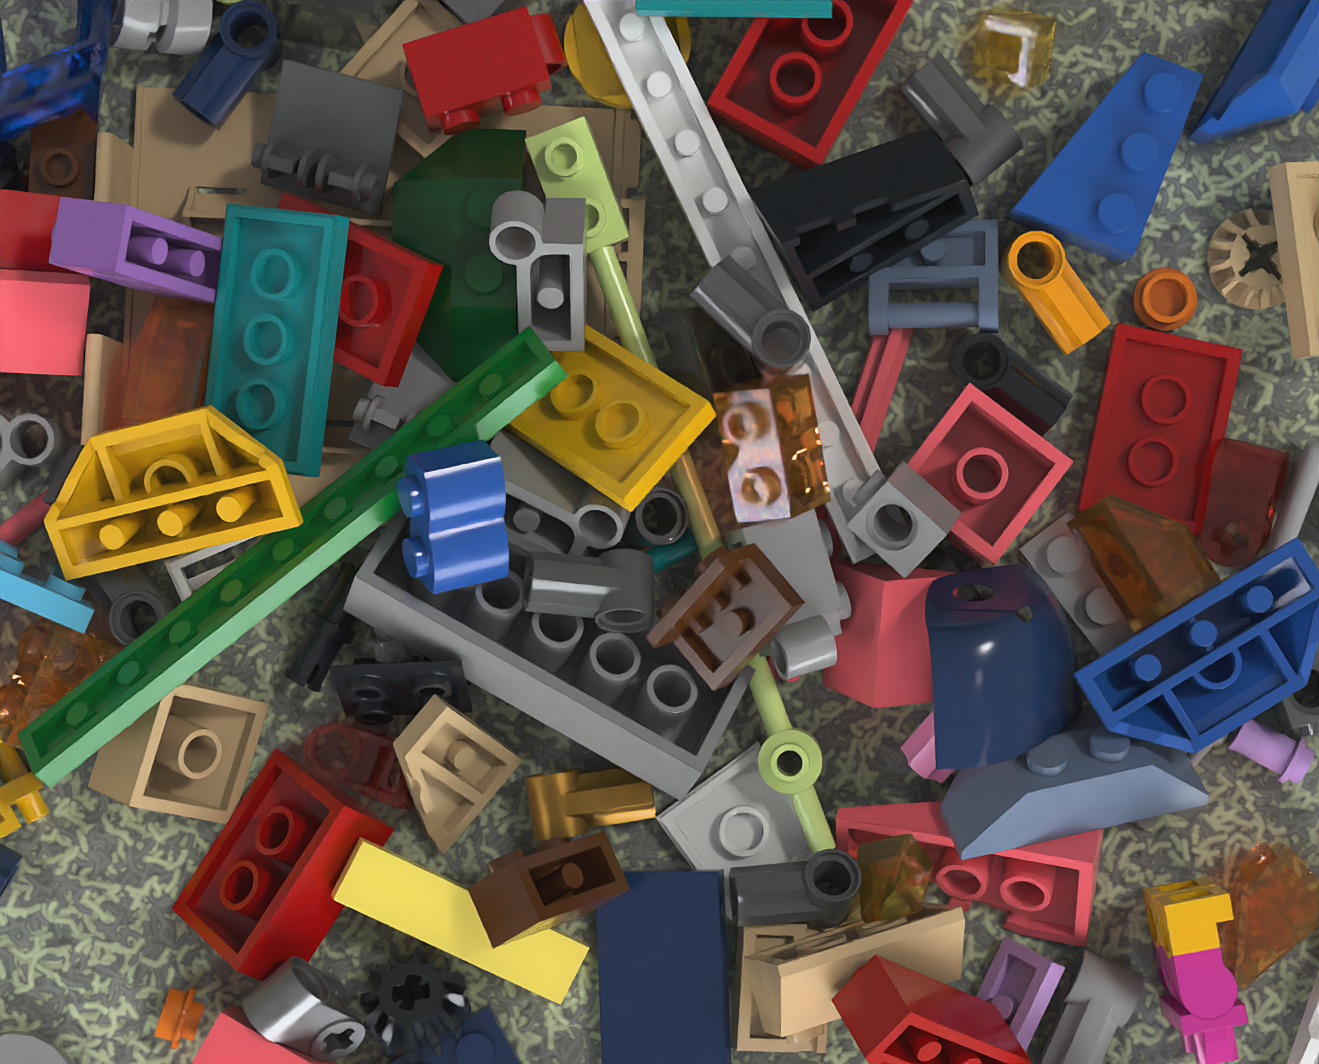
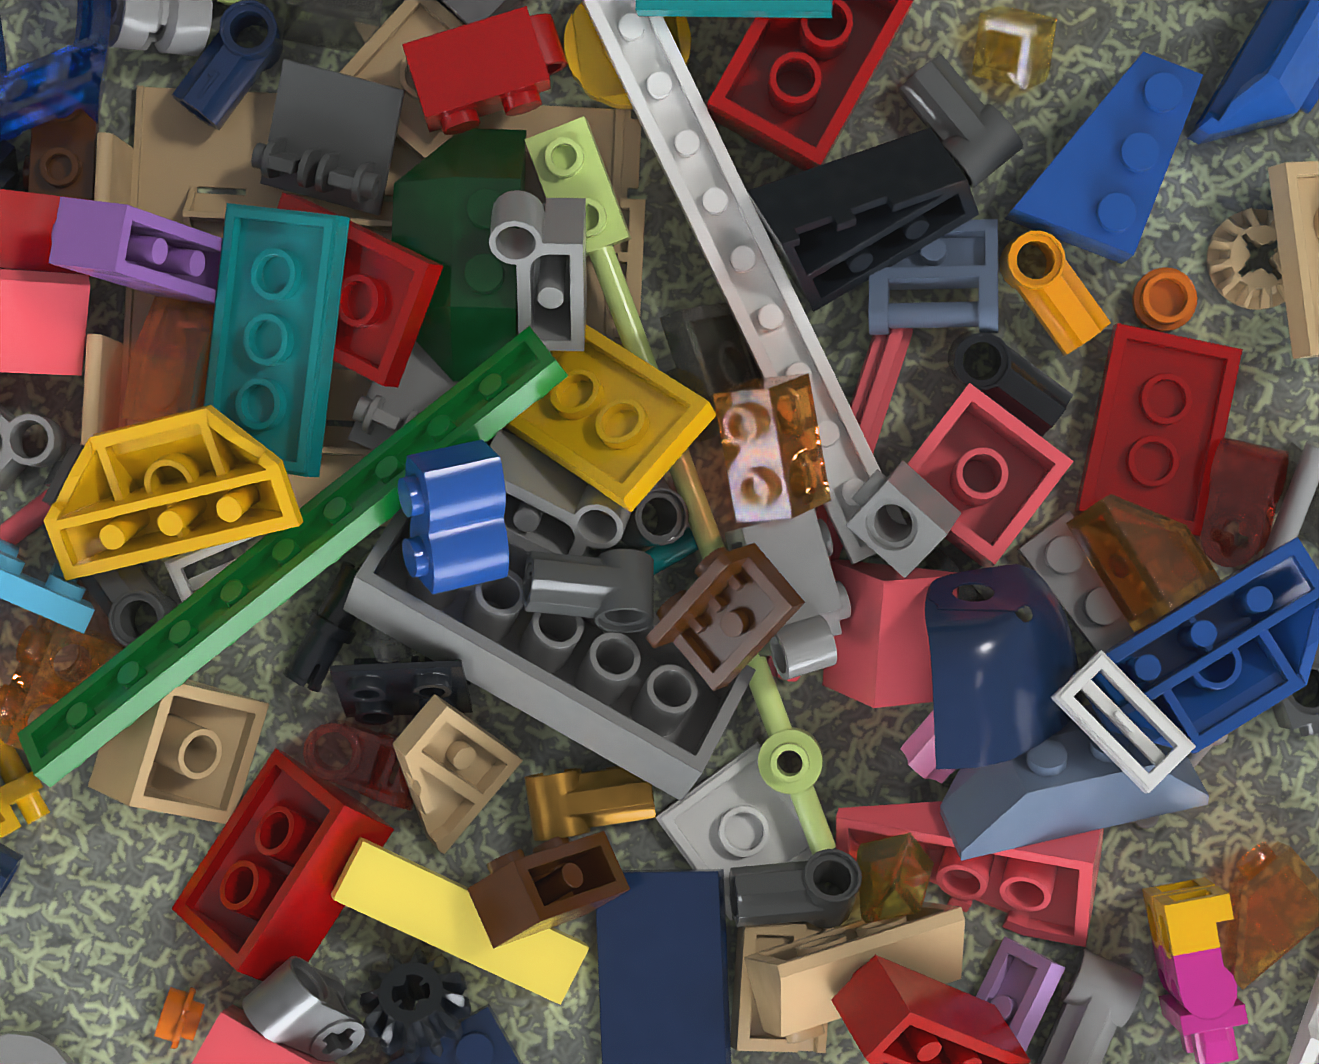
dark grey piece [690,255,811,377] -> none
lavender pin [1227,719,1315,784] -> none
none -> white tile [1051,650,1196,793]

